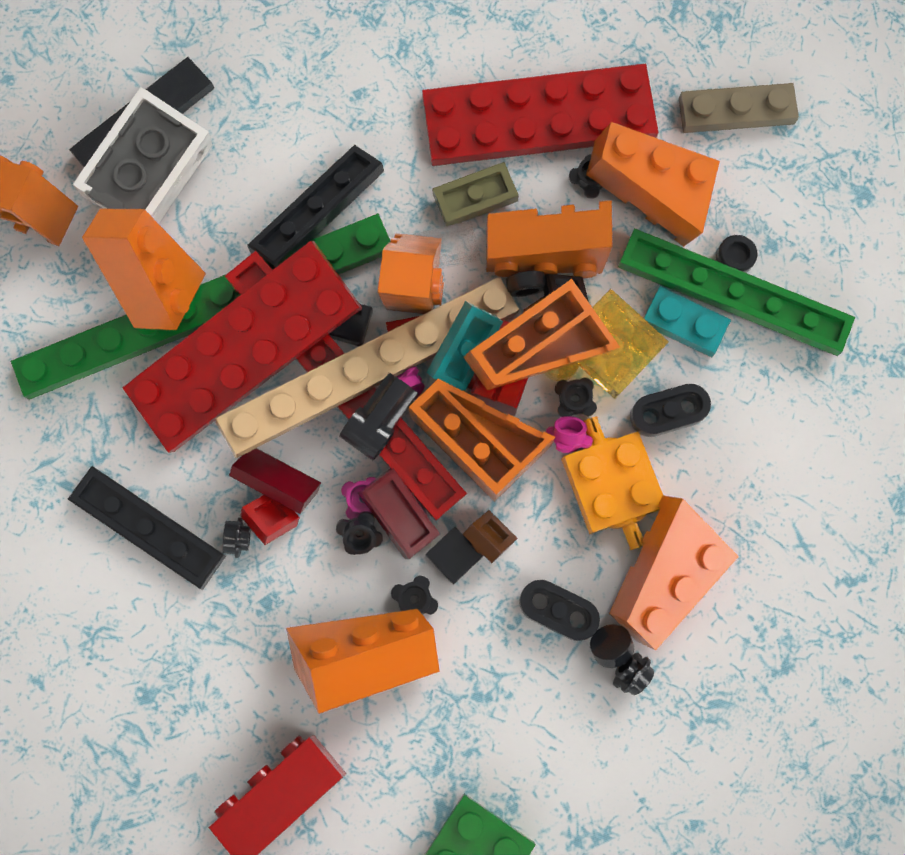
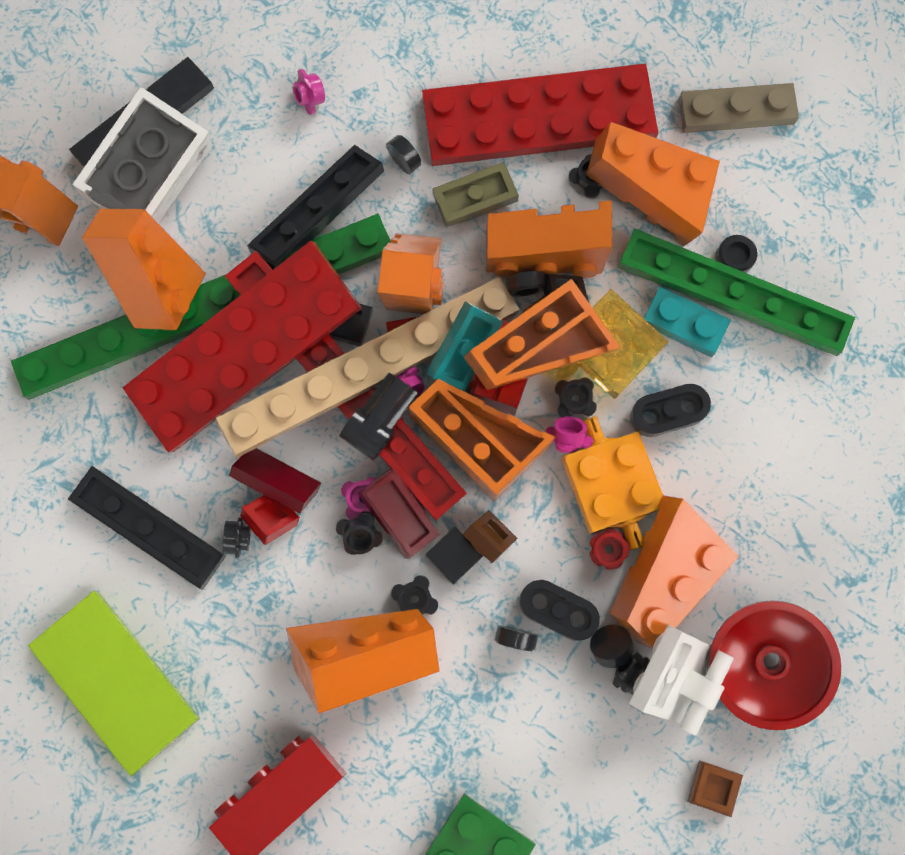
none -> lime tile [27,590,200,777]
none -> dark pink plate [292,69,325,115]
none -> black tile [386,135,421,175]
none -> black tile [494,625,538,651]
none -> red plate [589,529,630,570]
none -> white plate [629,625,734,736]
none -> dark orange tile [687,760,743,817]
none -> red dish [709,600,841,730]

